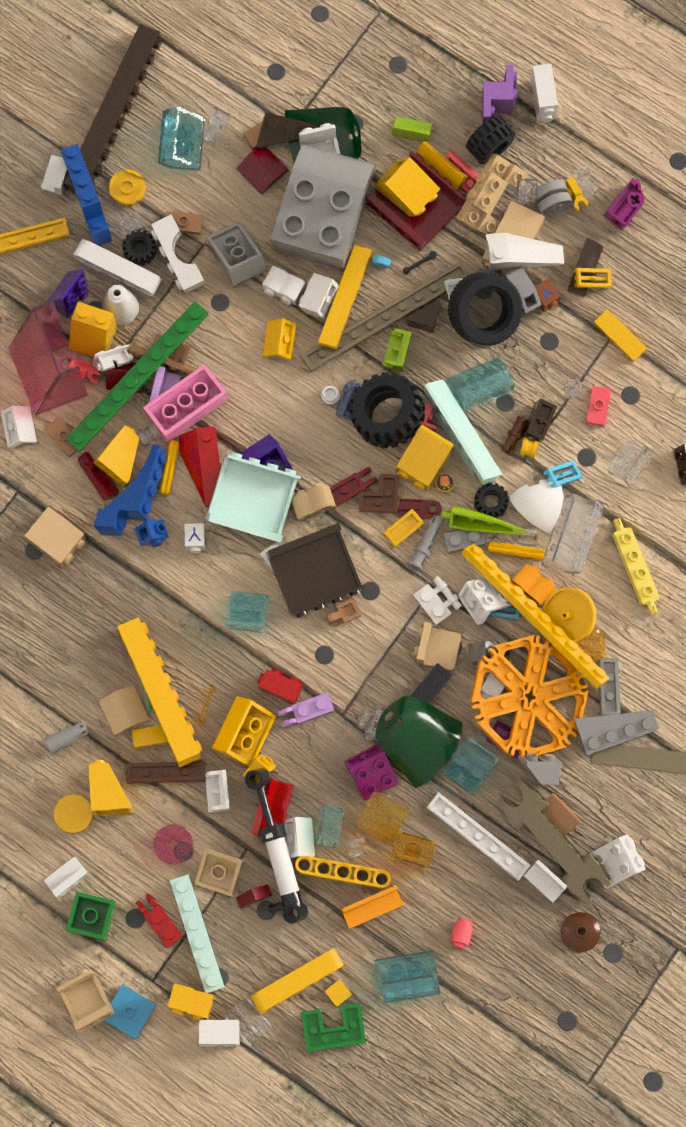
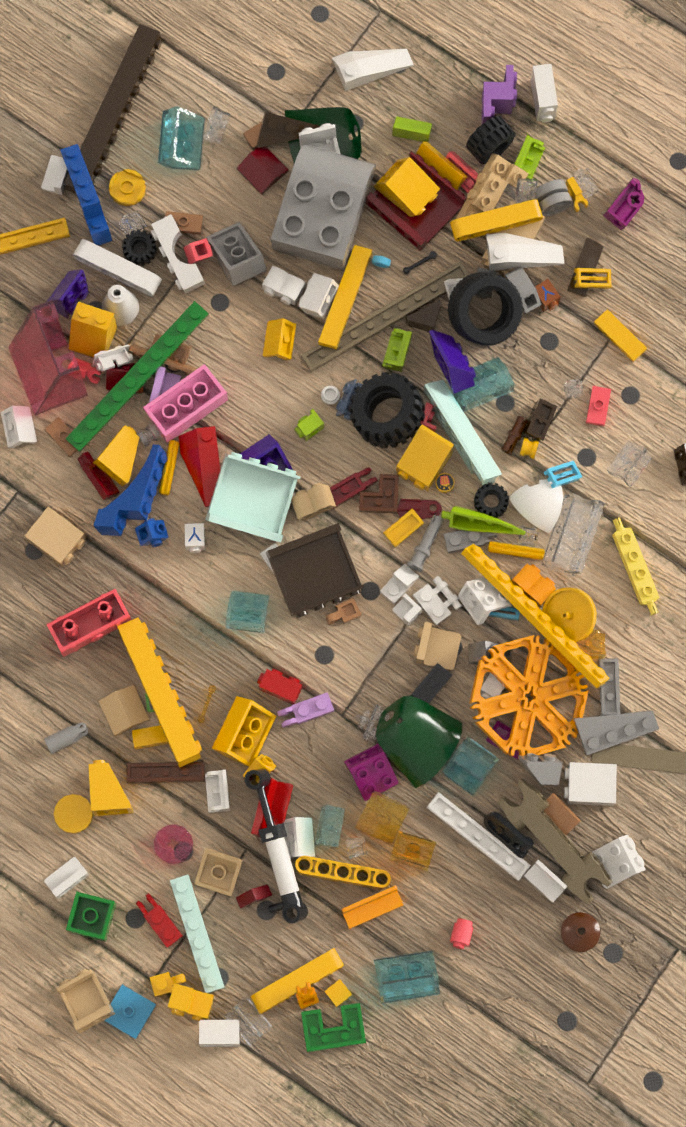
none -> coral piece [46,589,131,657]
none -> yellow plate [150,972,186,997]
none -> coral brick [183,238,213,264]
none -> lime brick [294,409,324,441]
none -> light orange plate [295,982,319,1010]
none -> white wedge [332,49,414,91]
none -> white slope [380,564,419,605]
none -> white panel [392,593,422,626]
none -> dark purple slope [429,330,476,393]
none -> yellow beam [450,200,543,242]
none -> black plate [484,812,534,858]
none -> lime hinge [515,135,545,181]
none -> white brick [564,762,617,806]

